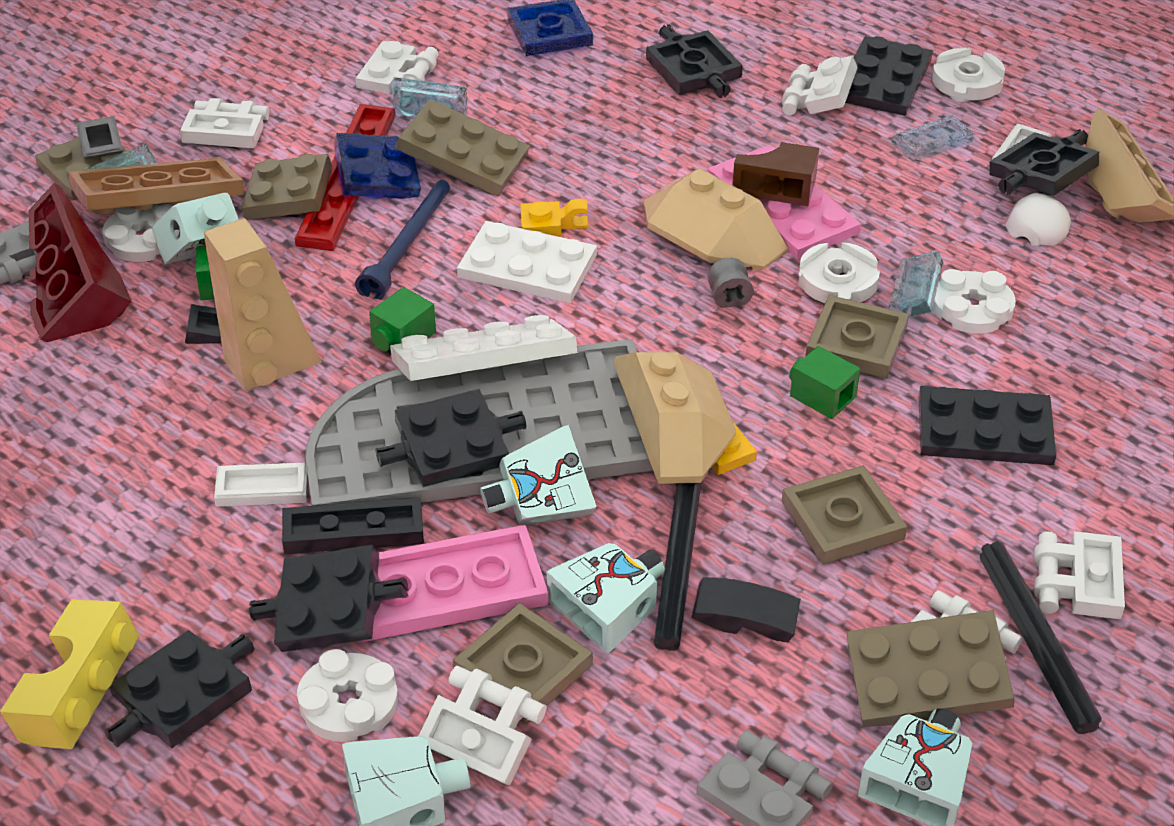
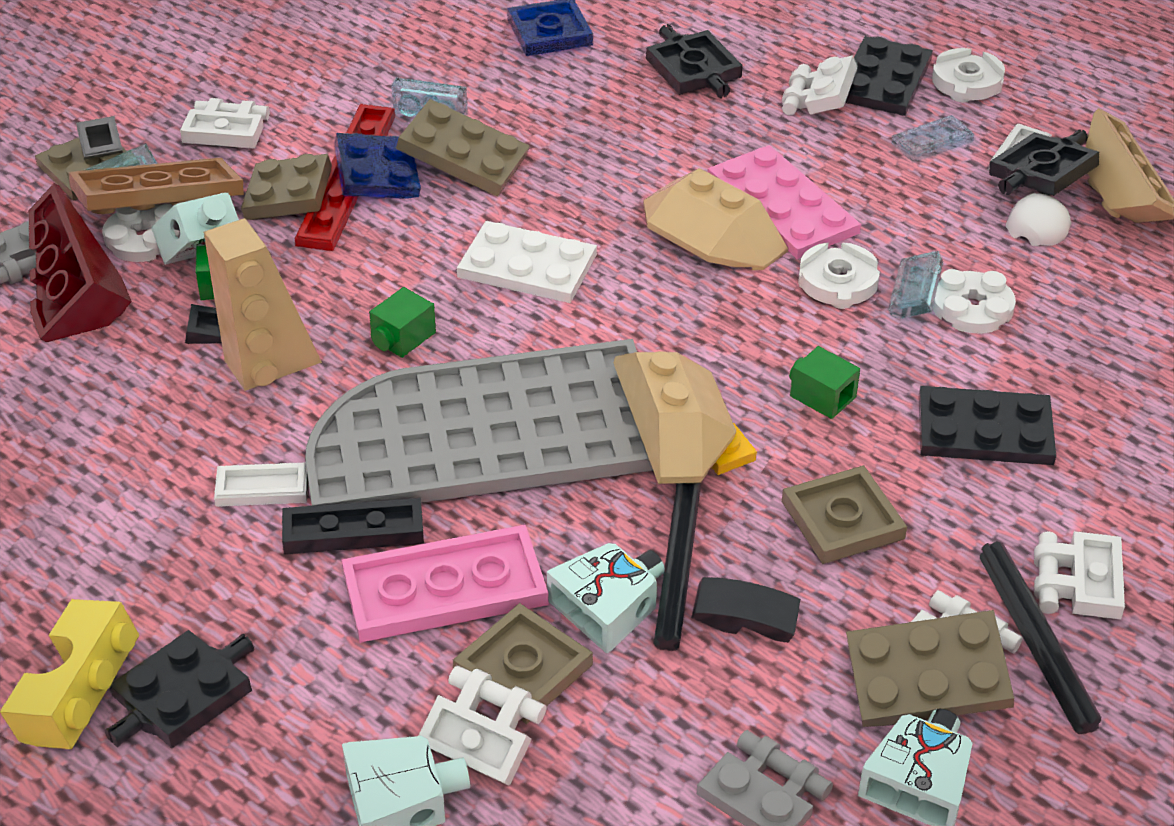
black plate [249,545,409,652] -> none
white plate [297,649,398,742] -> none
dark blue piece [355,180,450,300] -> none
white plate [356,41,439,97] -> none
black plate [375,389,527,487] -> none
white plate [390,315,578,381] -> none
light aqua torso [480,425,597,526] -> none
yellow plate [521,199,588,237] -> none
flat silver wheel [707,258,754,308] -> none
reddish brown arch [732,142,819,206] -> none
dark tan plate [805,295,909,379] -> none

